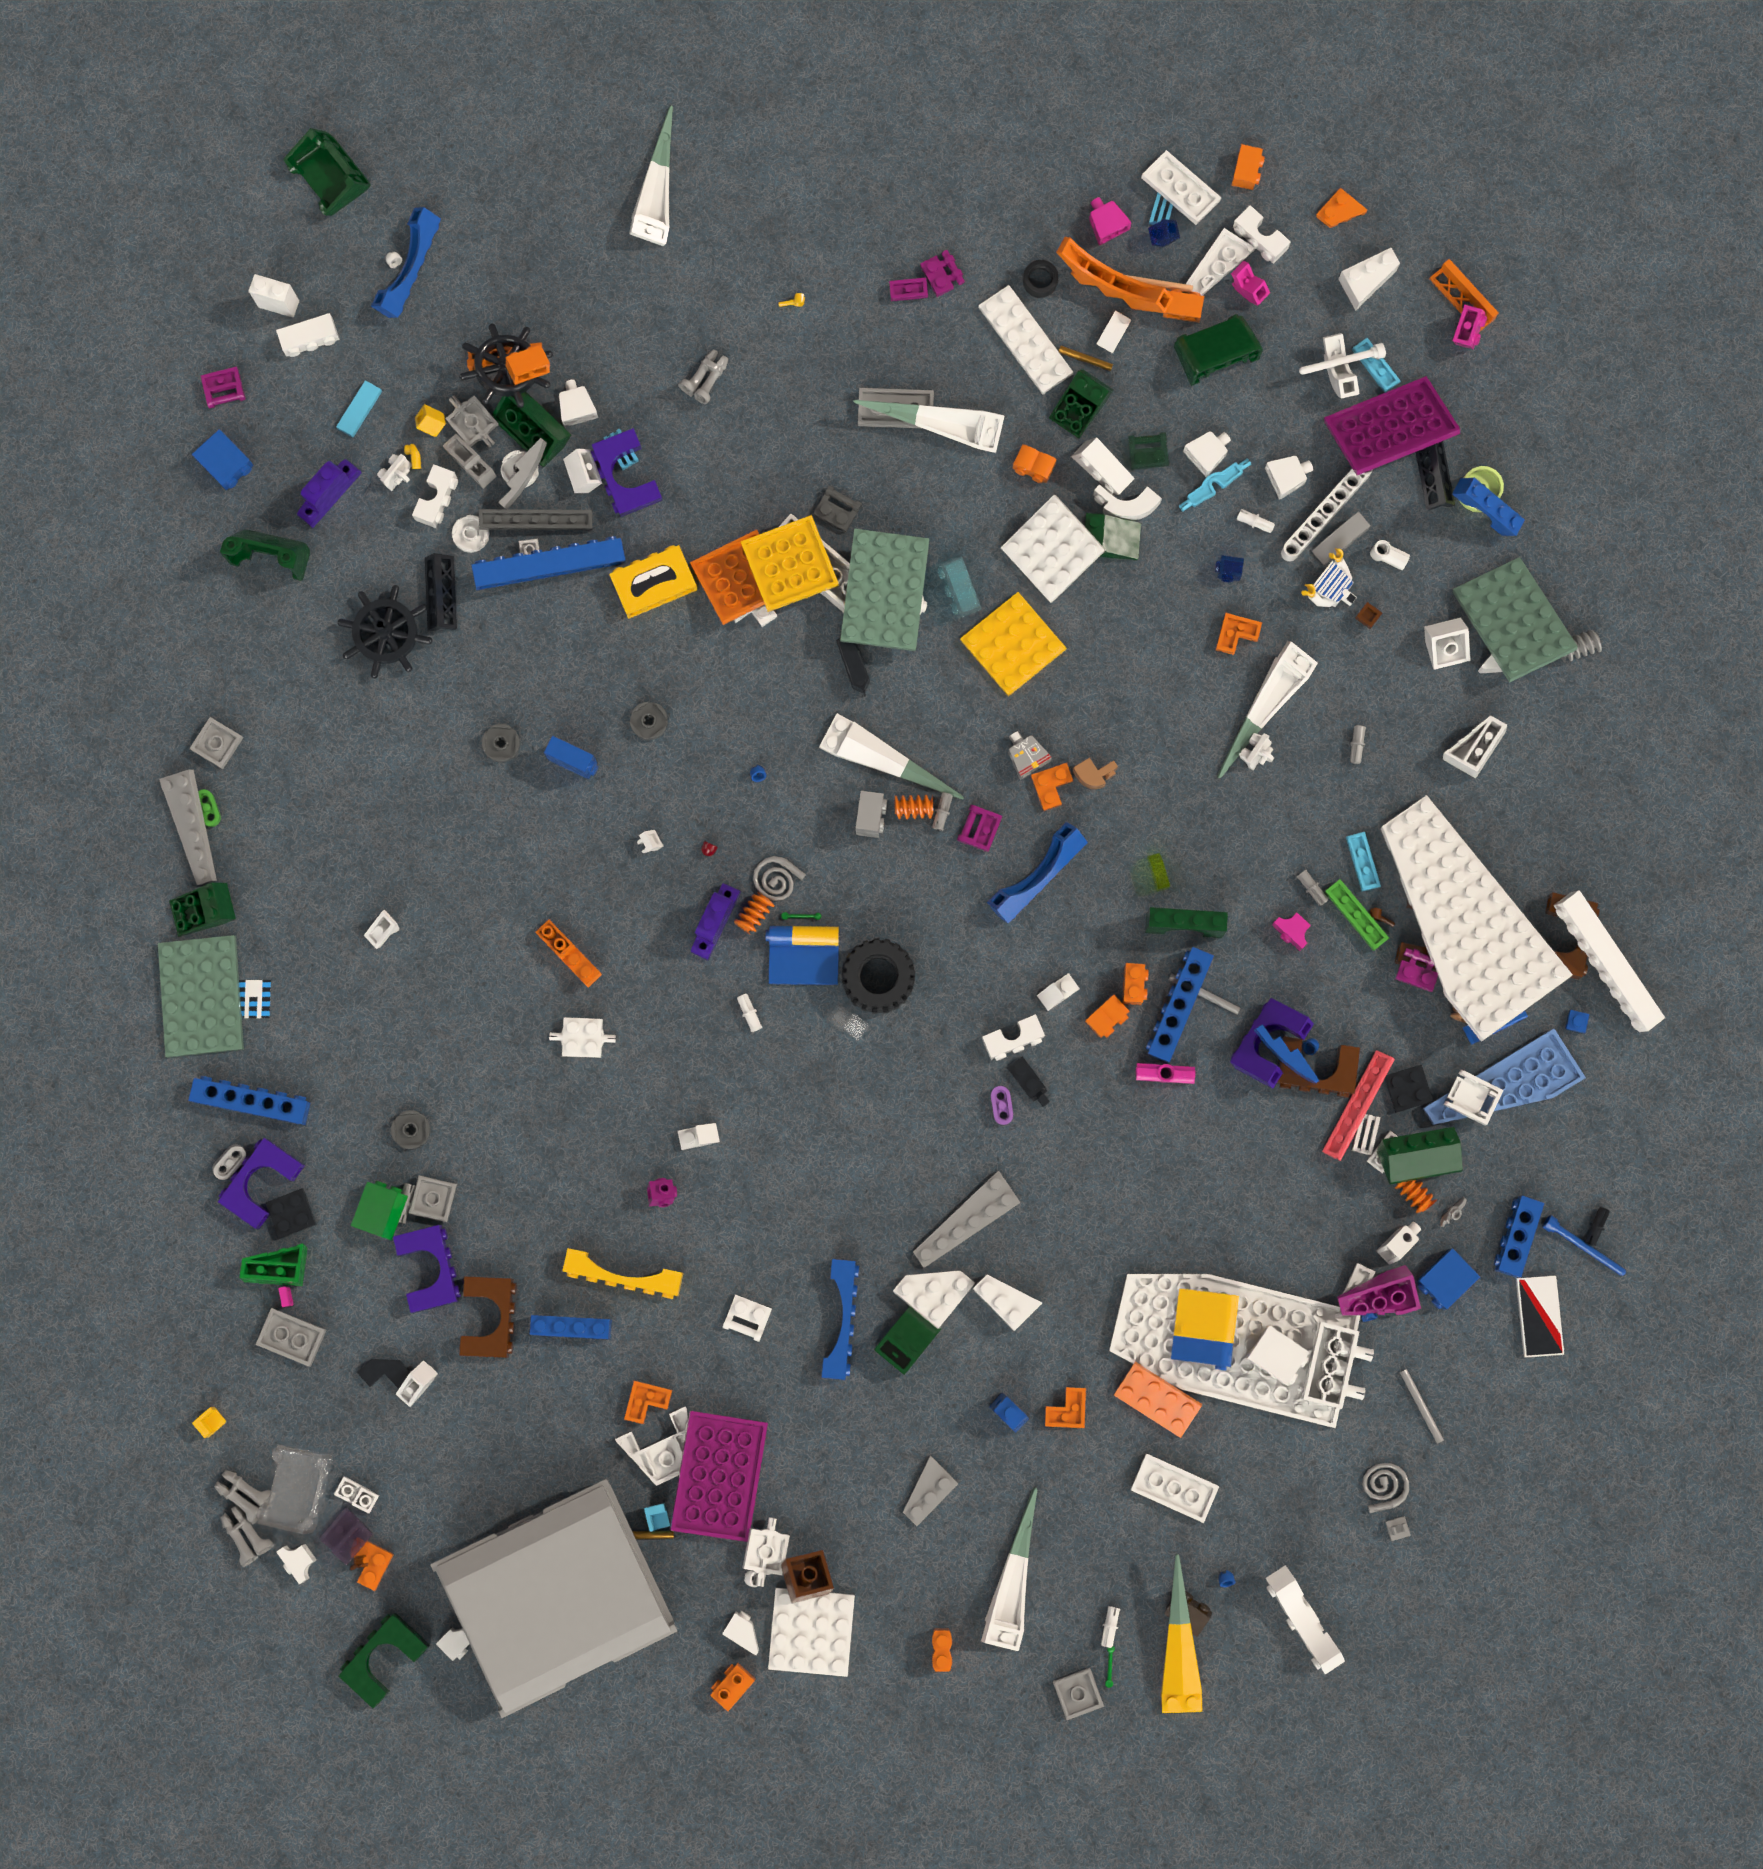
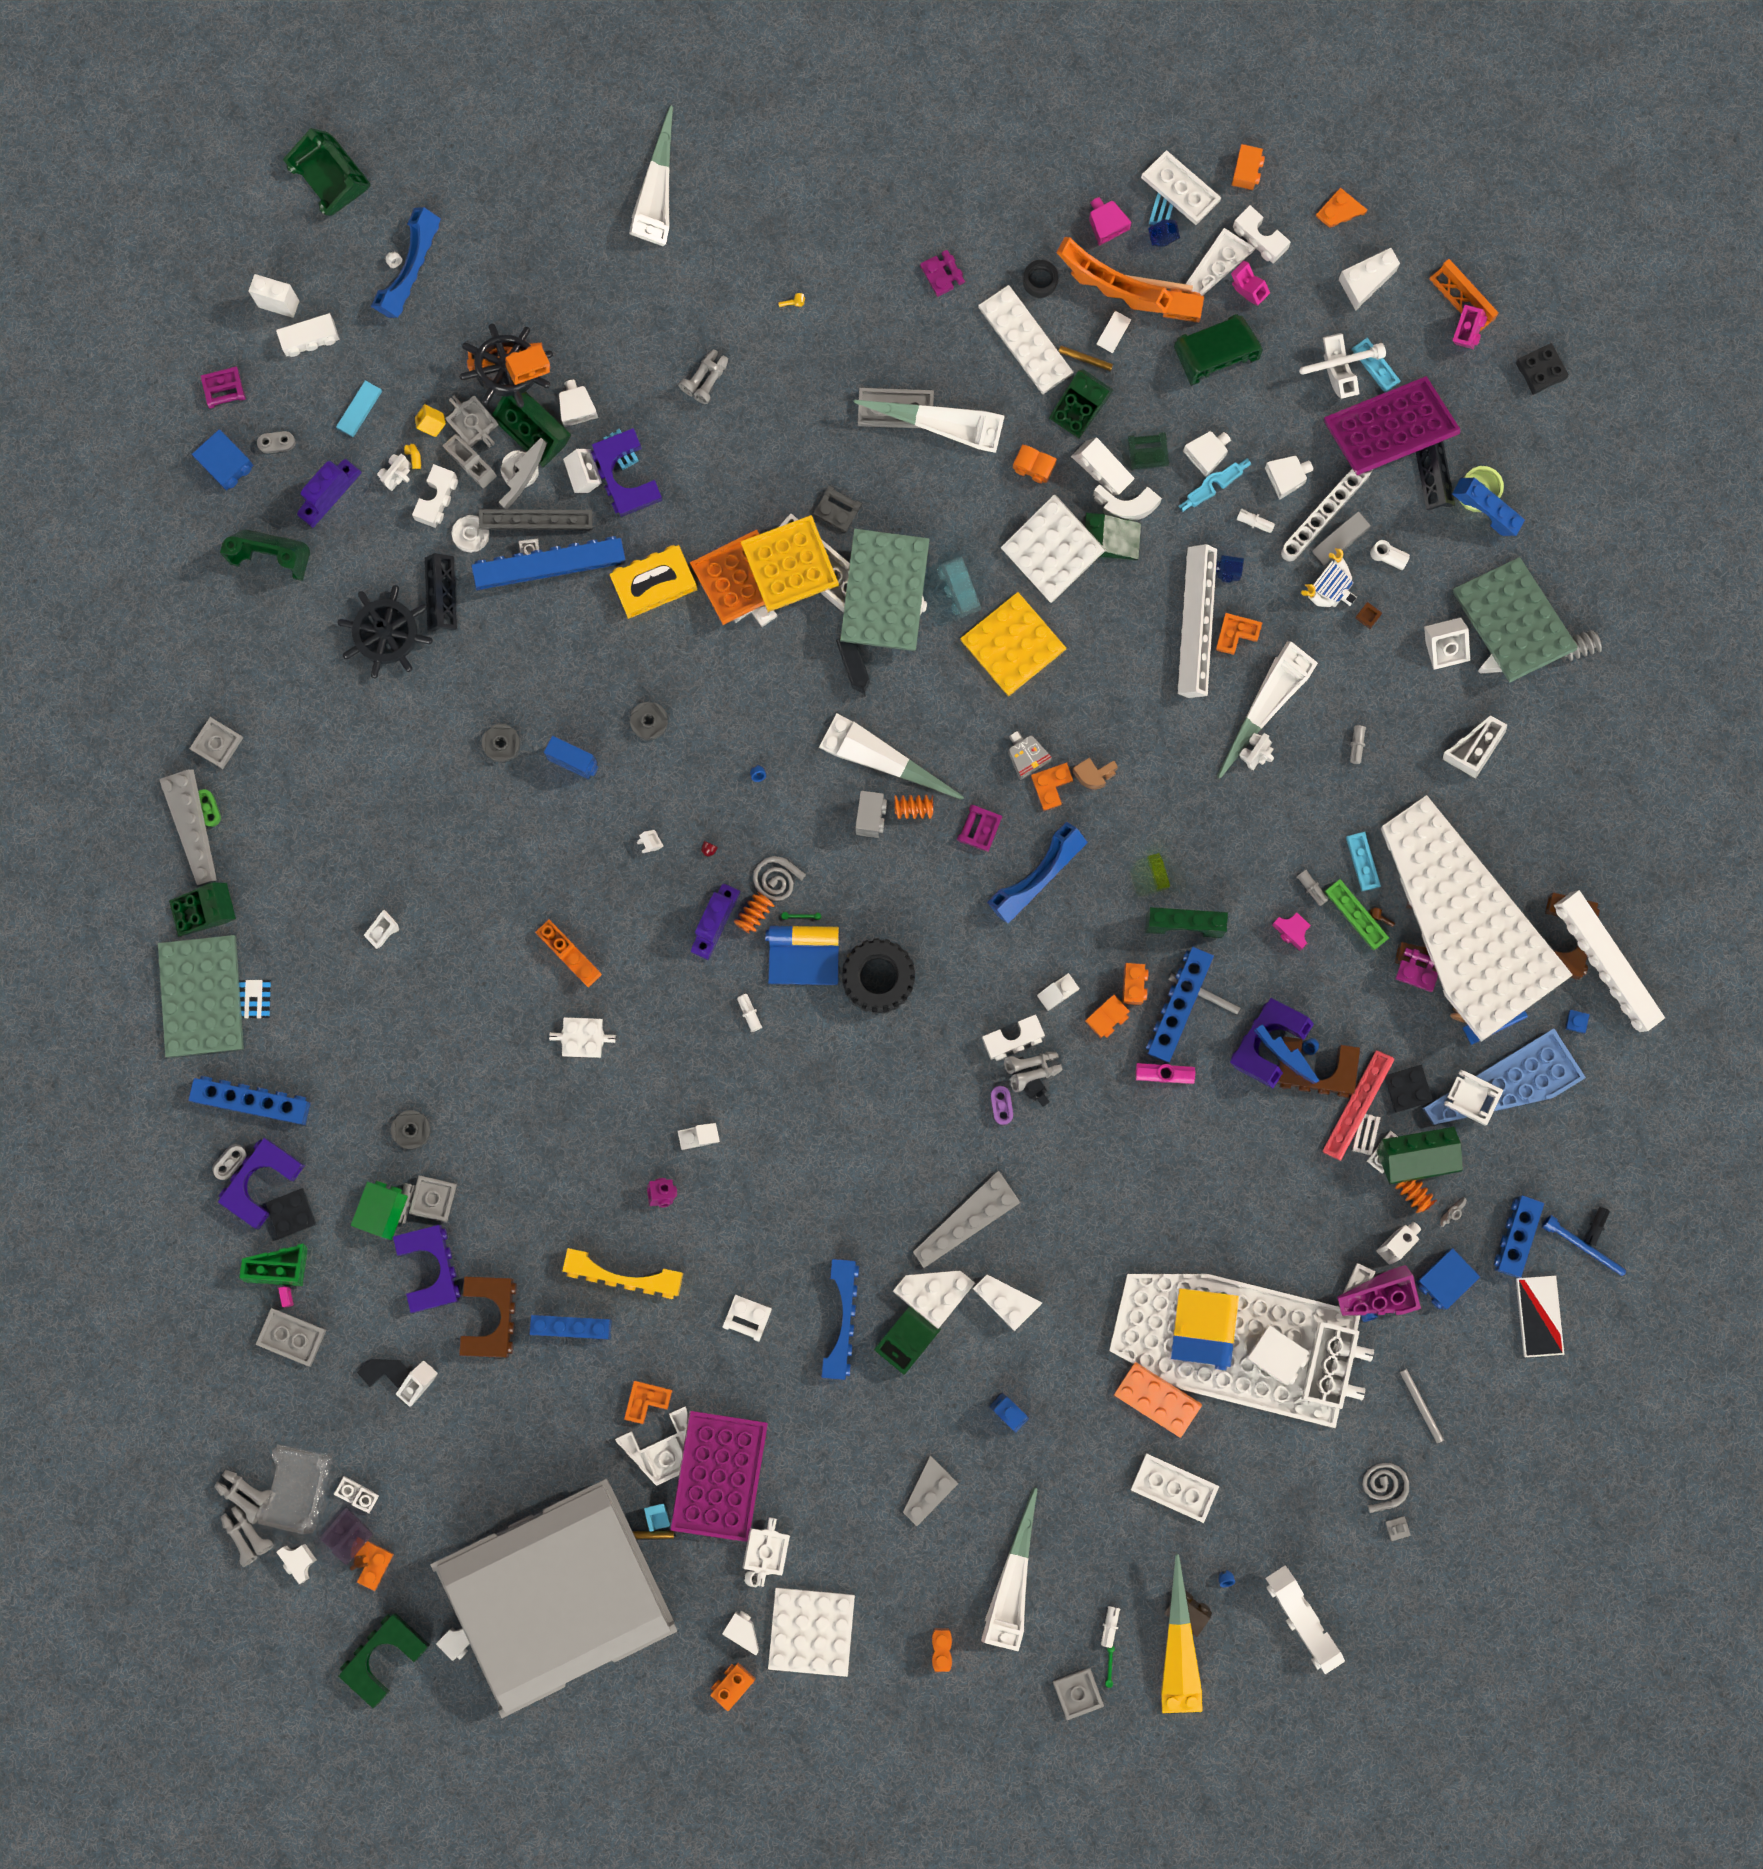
yellow panel [192,1407,226,1438] -> none
reddish brown brick [781,1550,834,1604] -> none
clear slope [827,1004,869,1042] -> none
magenta plate [889,278,928,301] -> none
light grey axle [931,792,953,831] -> none
orange plate [1045,1387,1086,1428] -> none
none -> light grey plate [257,431,295,453]
none -> light grey piece [1004,1052,1062,1092]
none -> white brick [1178,544,1217,698]
none -> black brick [1516,343,1569,395]

